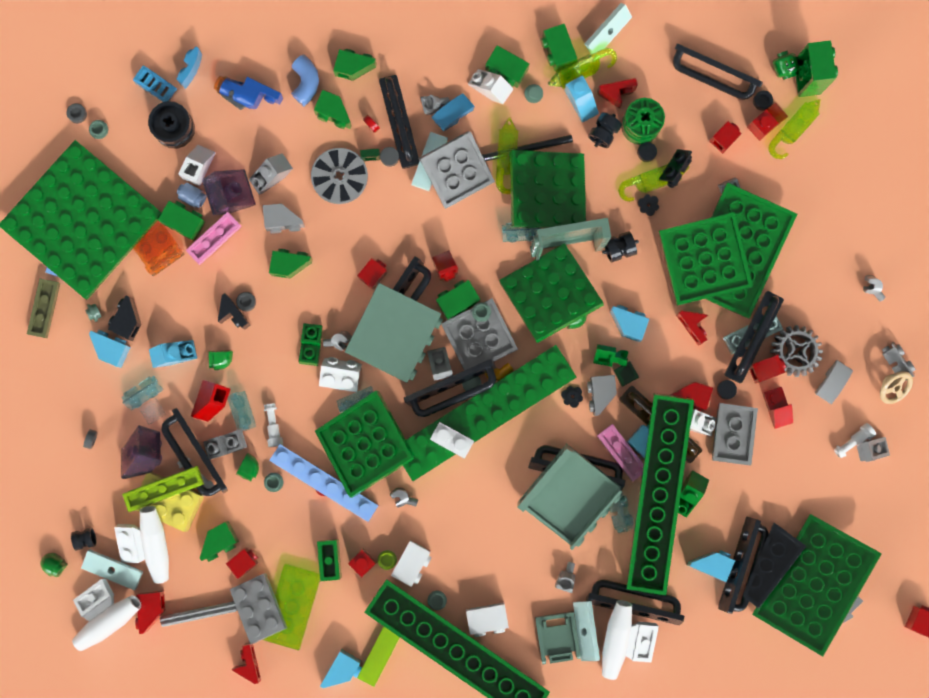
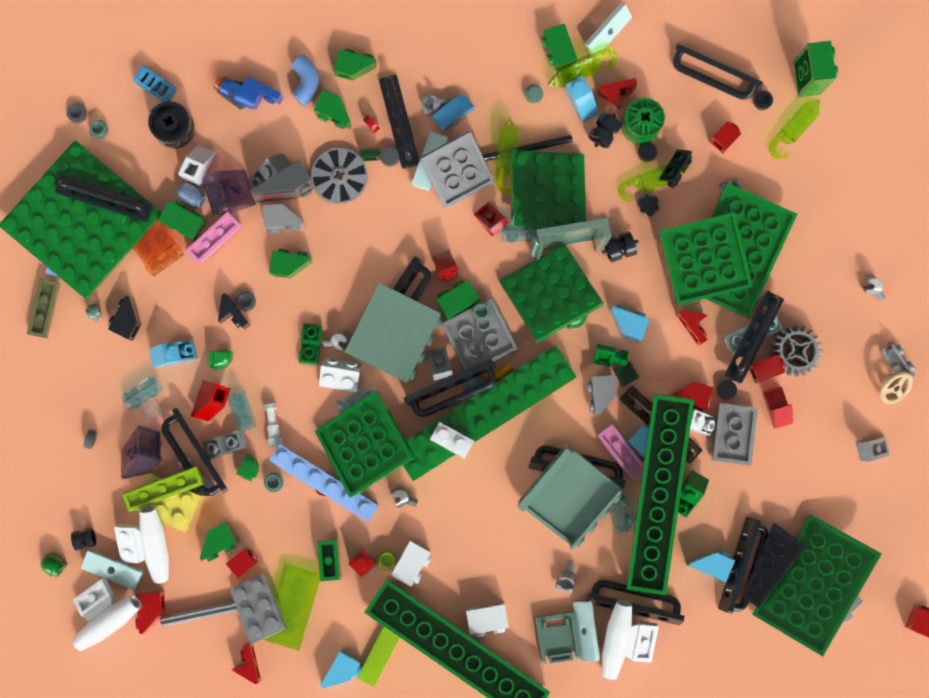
medium azure slope [89,330,131,368] -> none
dark azure slope [176,47,202,89] -> none
red brick [357,258,388,290] -> none
sand green plate [427,590,447,610] -> none
white slope [468,69,513,104] -> none
green brick [485,45,530,88] -> none
black plant [561,386,583,408] -> none
red slope [747,103,788,141] -> none
green head [772,50,800,80] -> none
light grey slope [815,360,853,405] -> none
white piece [834,423,876,458] -> none
none -> black piece [55,175,154,222]
none -> dark grey slope [250,160,314,203]
none -> red slope [474,203,509,236]

